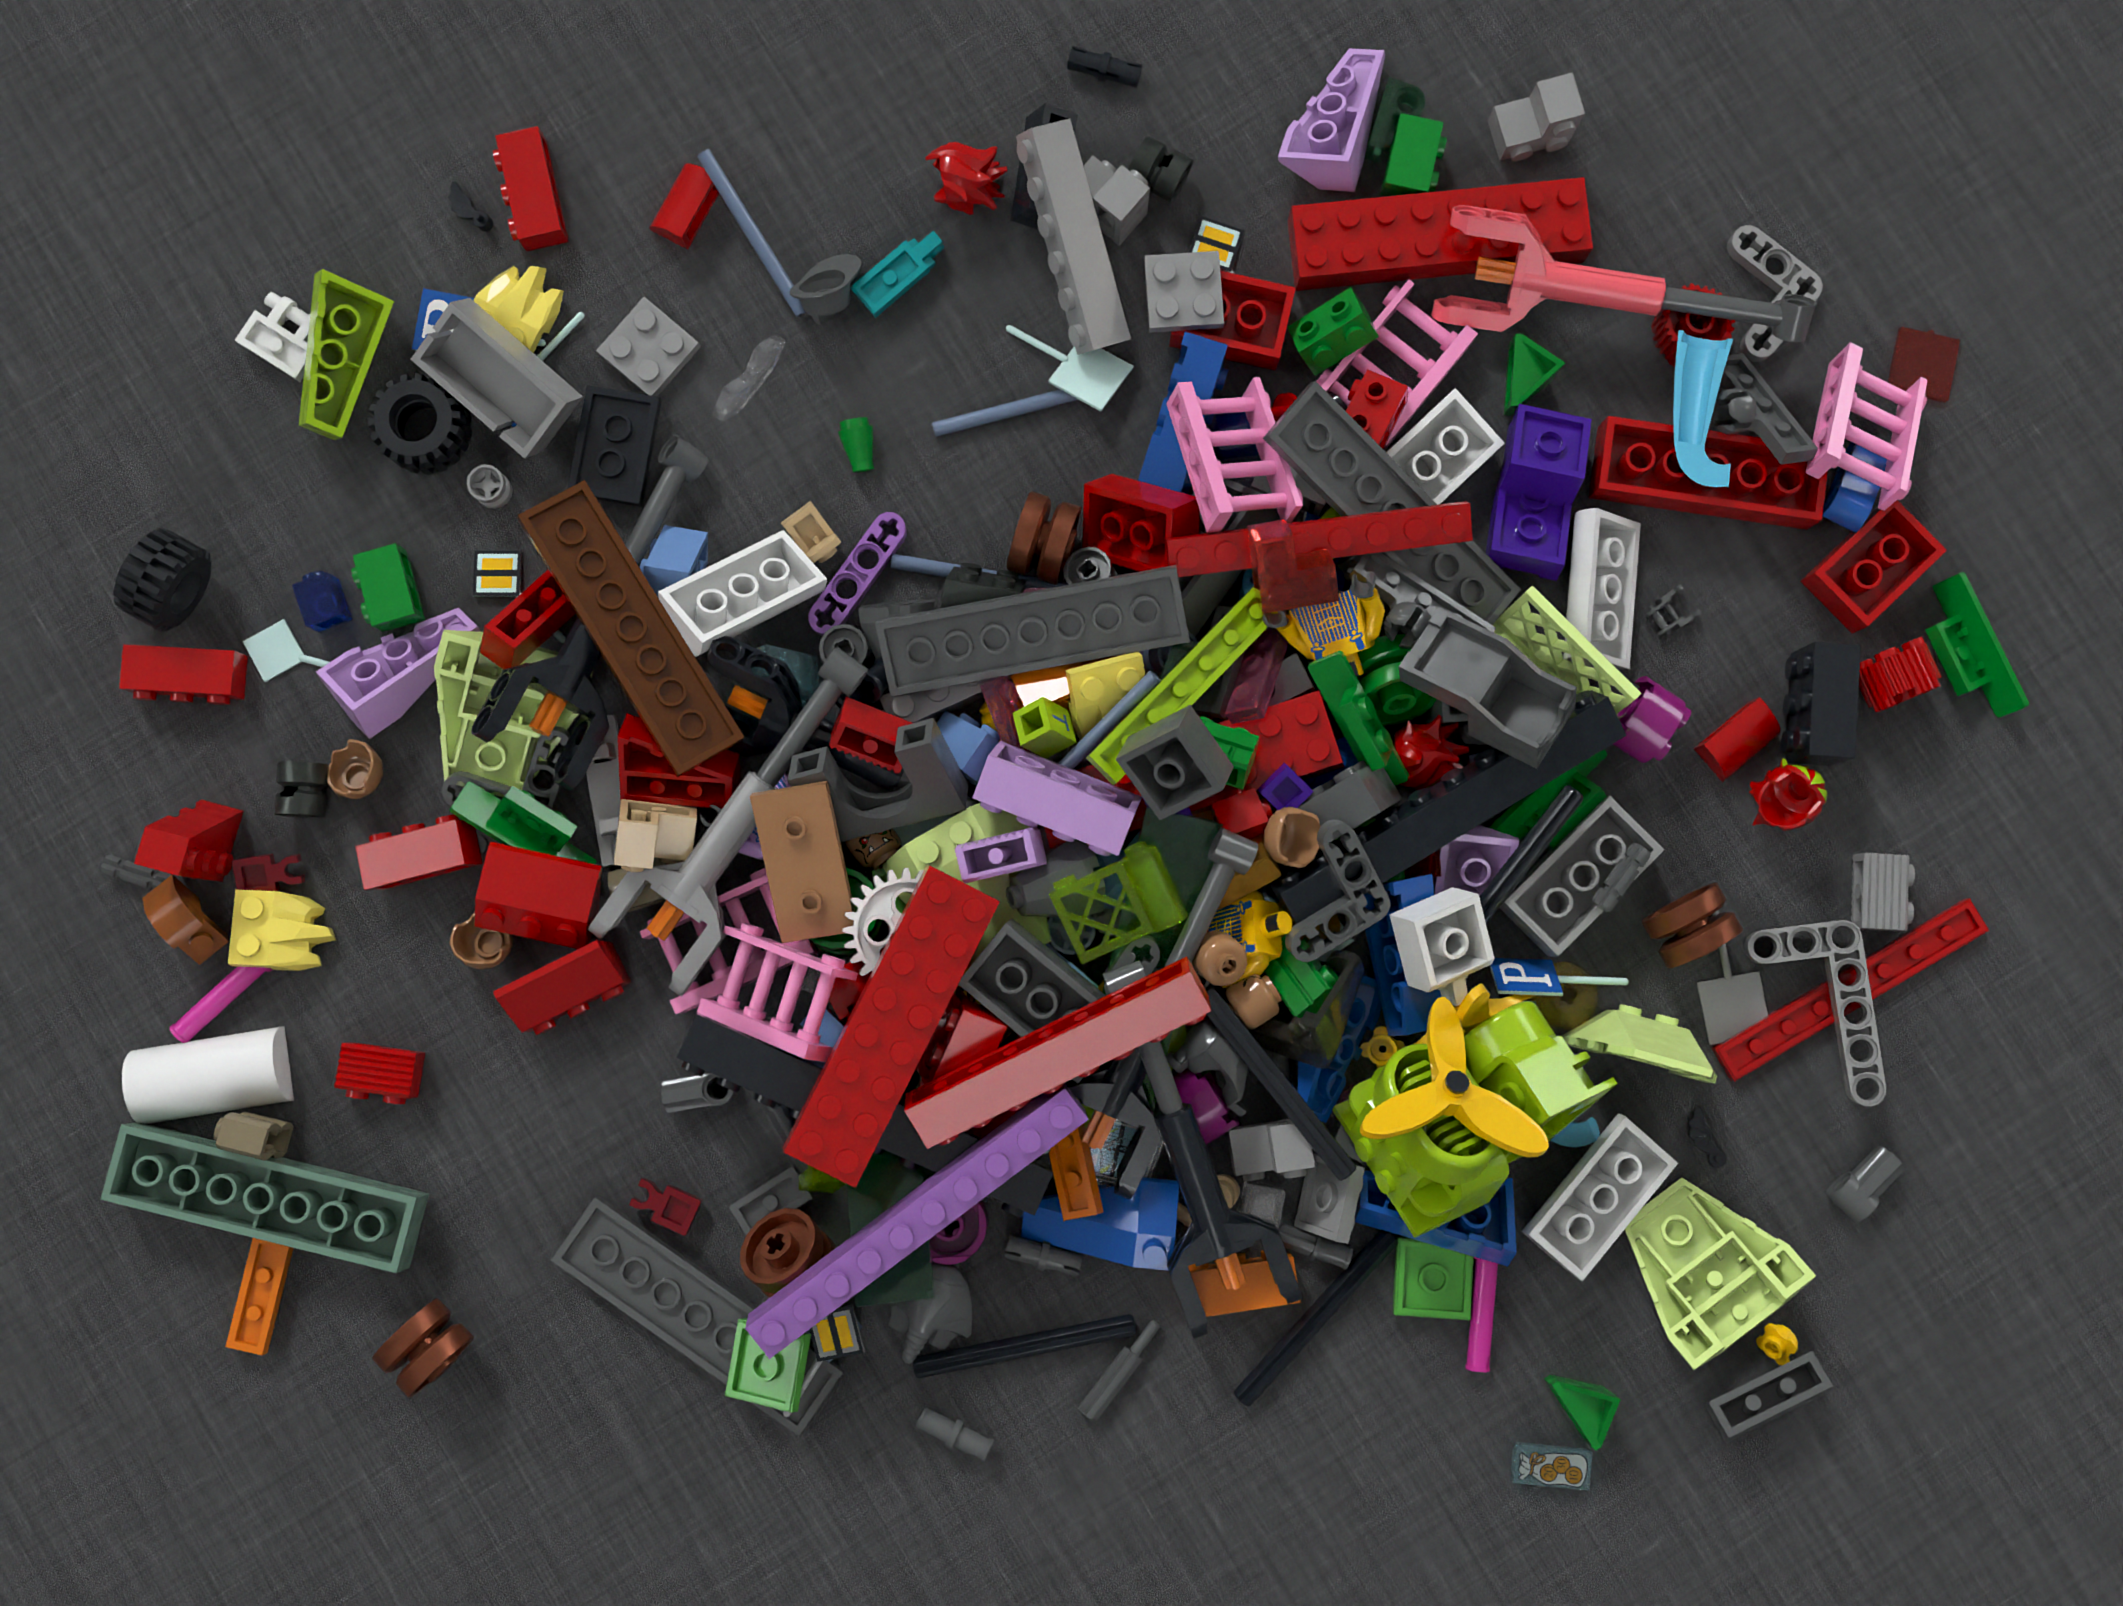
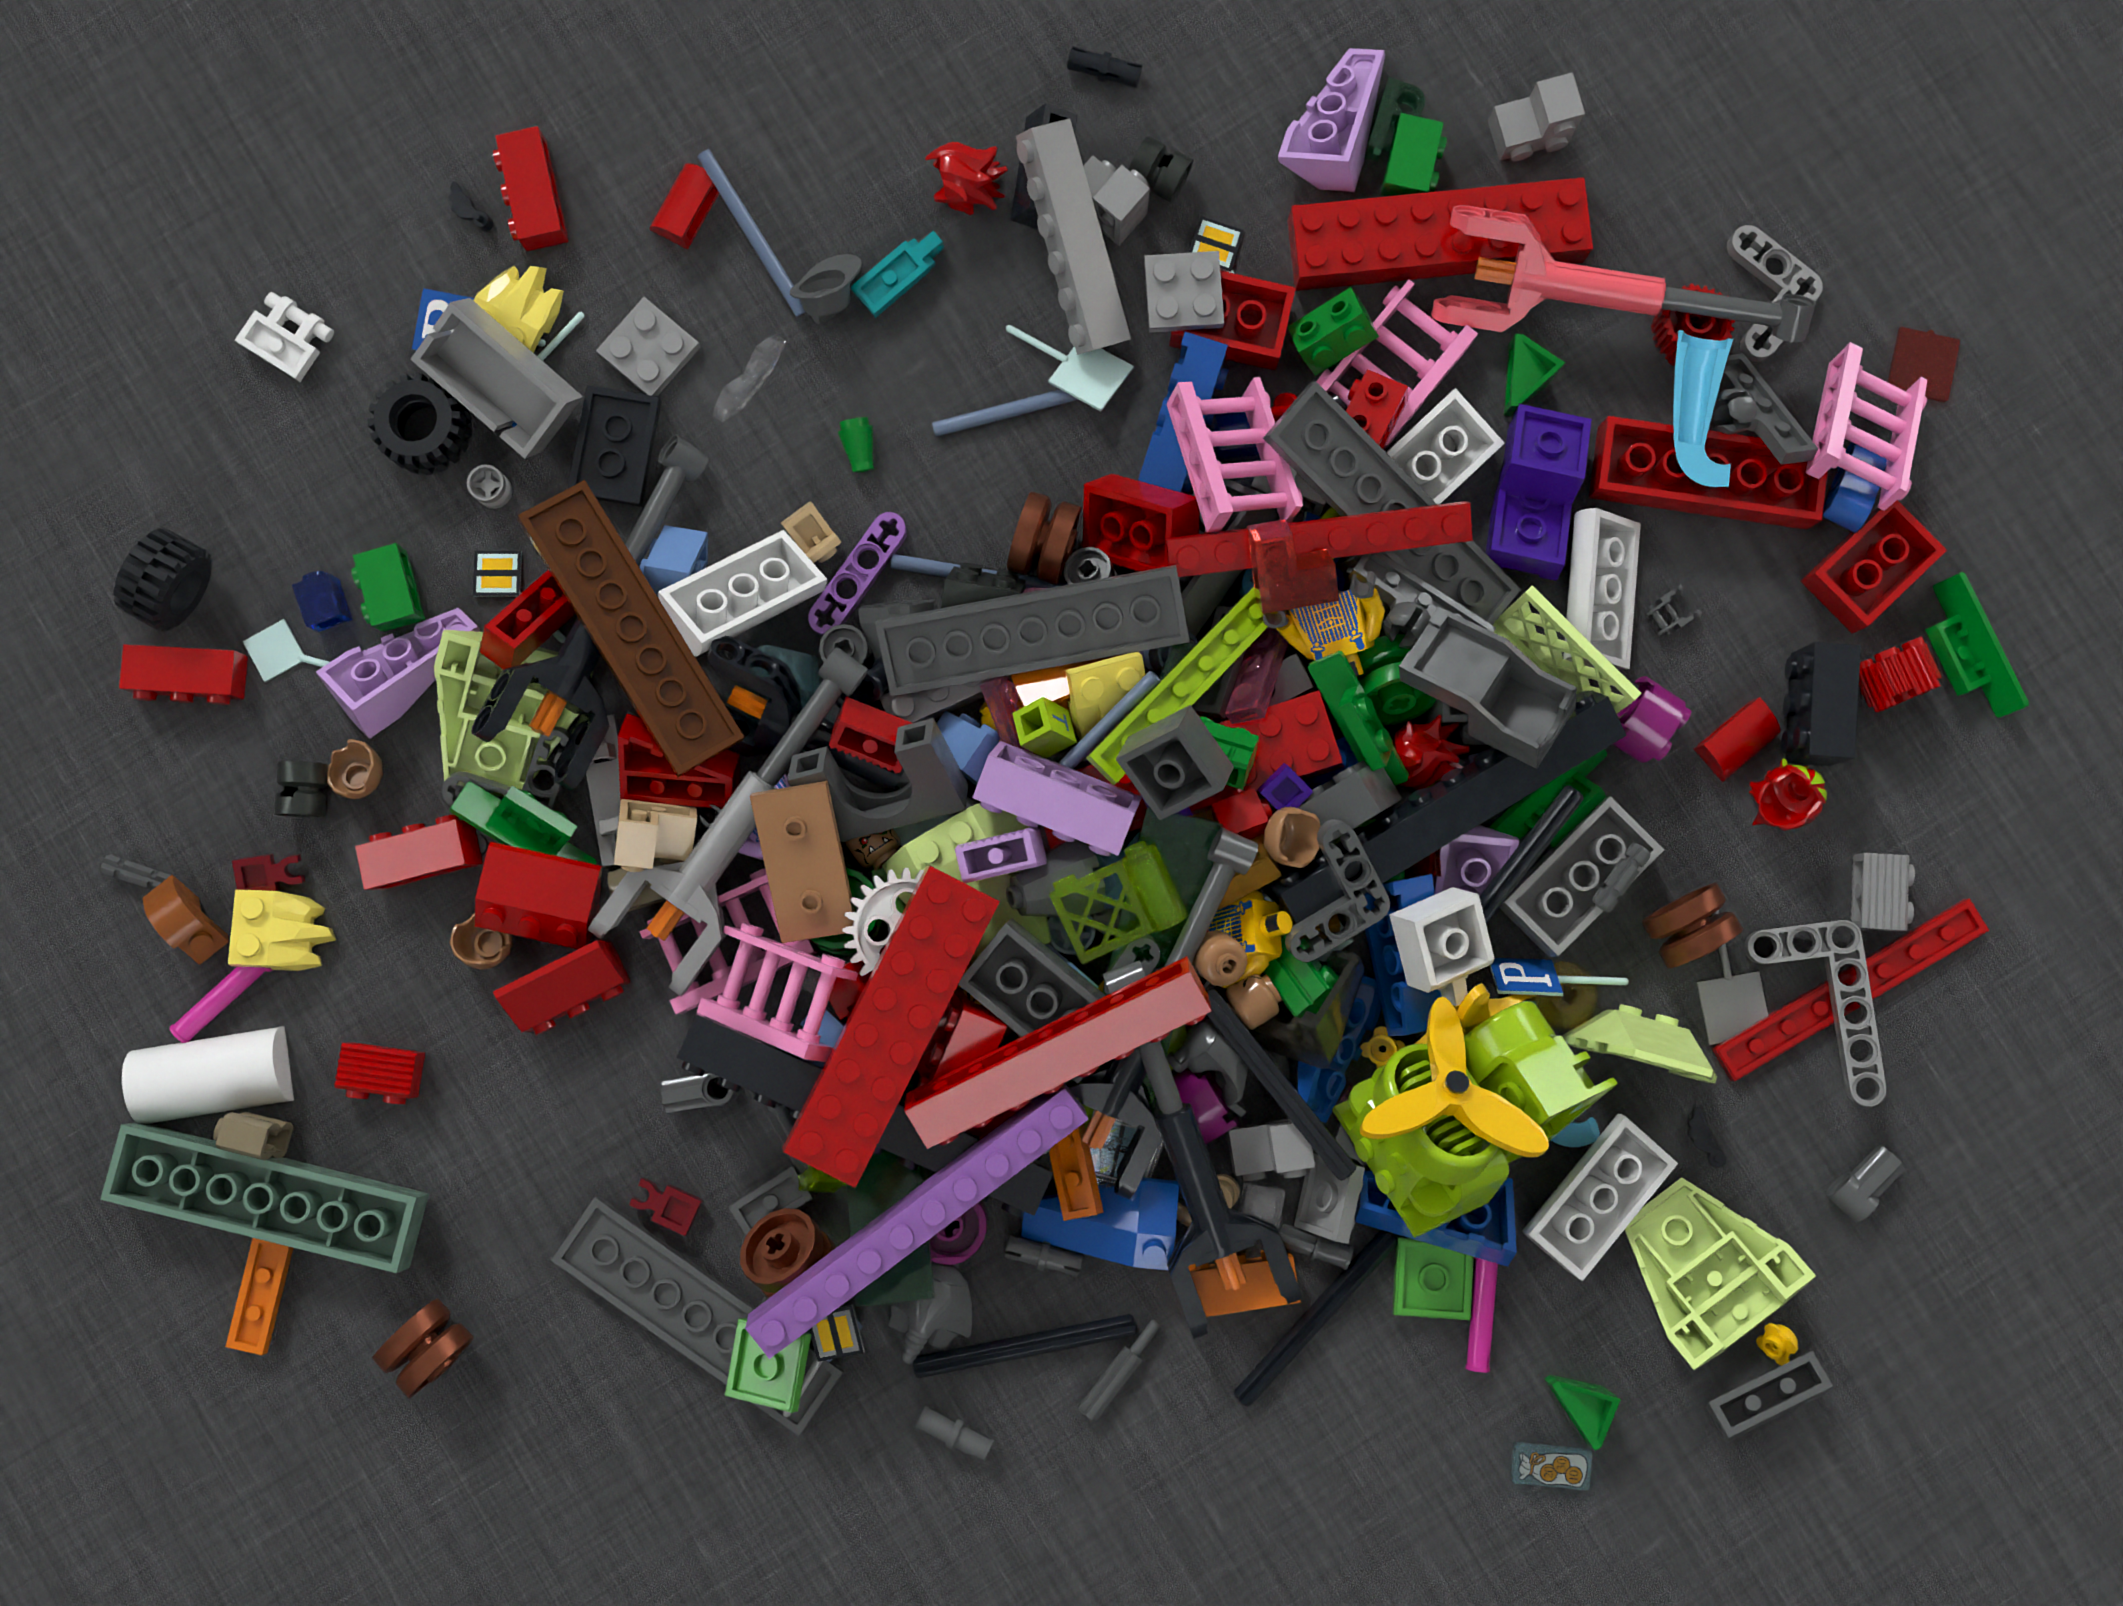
red wedge [134,799,244,882] -> none
lime wedge [298,269,394,440] -> none

